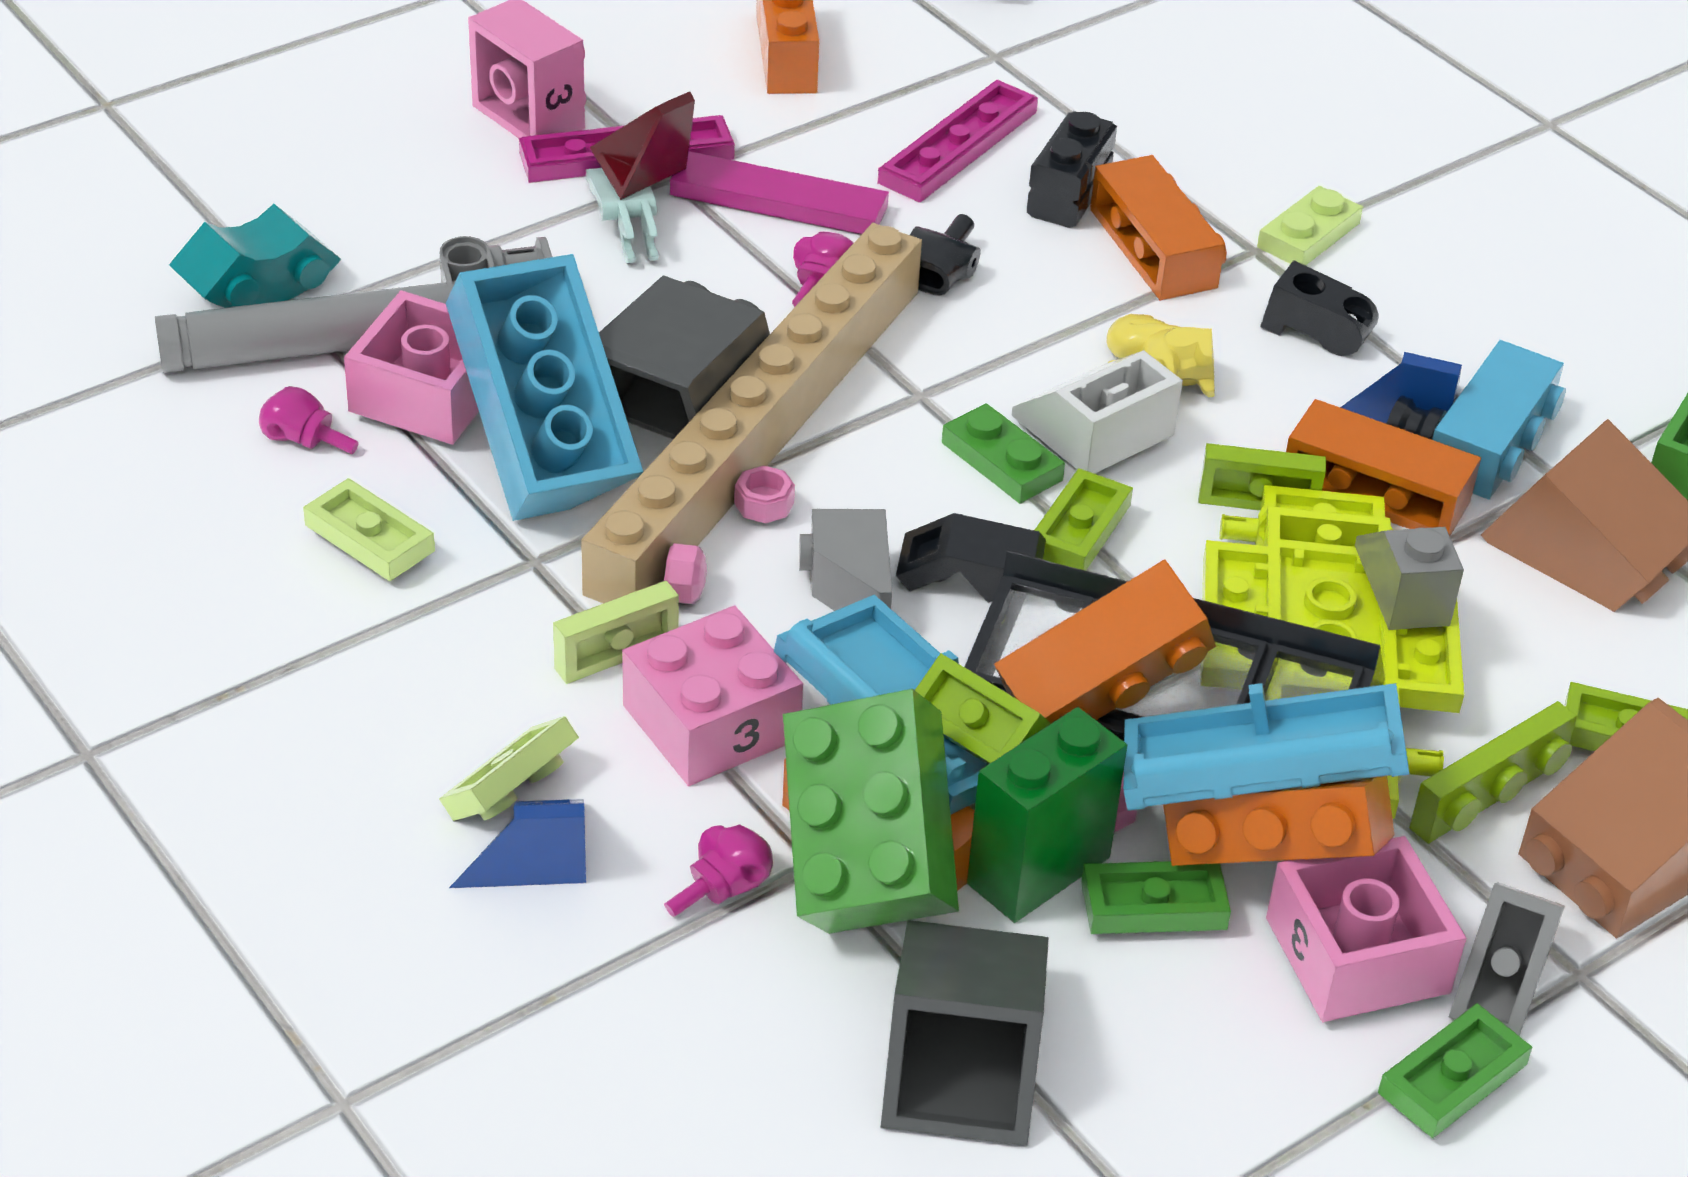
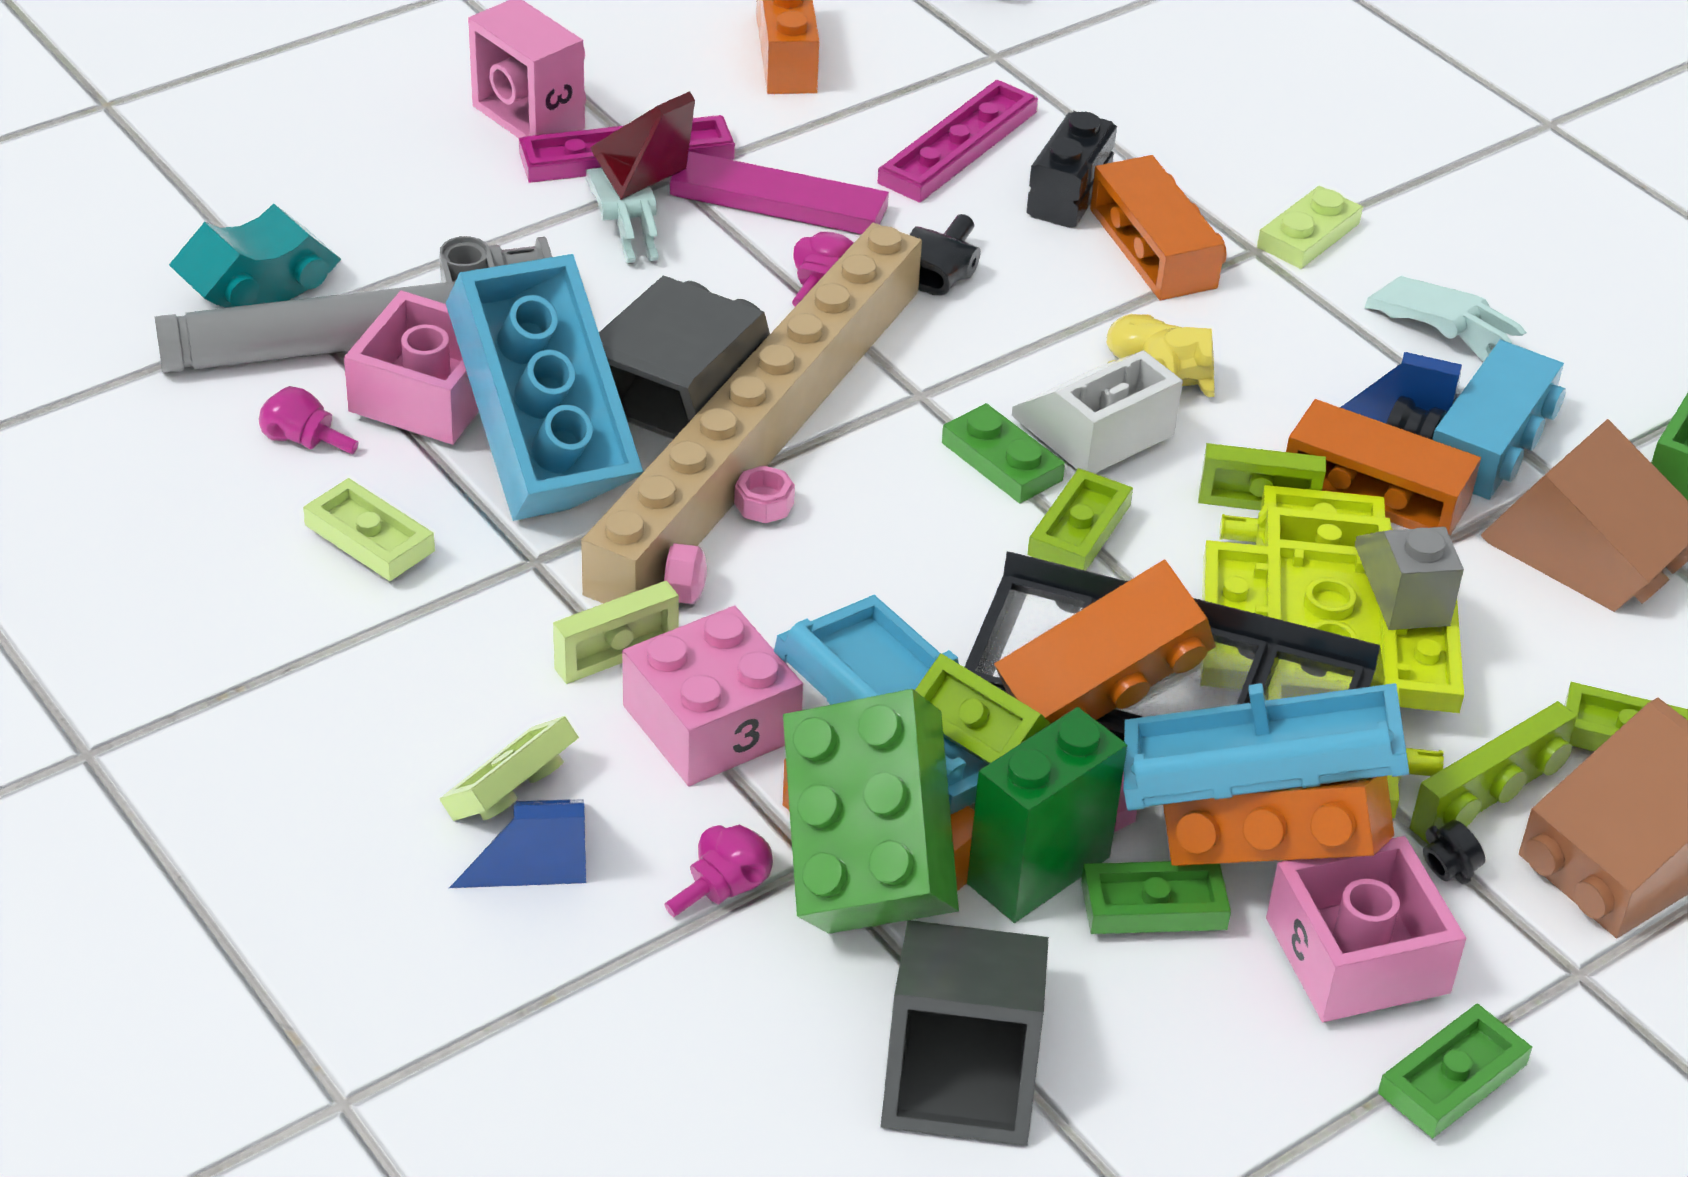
light grey slope [799,509,892,611] -> none
black slope [896,513,1046,603] -> none
black leg [1260,260,1379,356] -> none
light grey slope [1448,882,1565,1036] -> none
none -> light aqua arm [1364,275,1527,362]
none -> black plate [1423,820,1486,884]

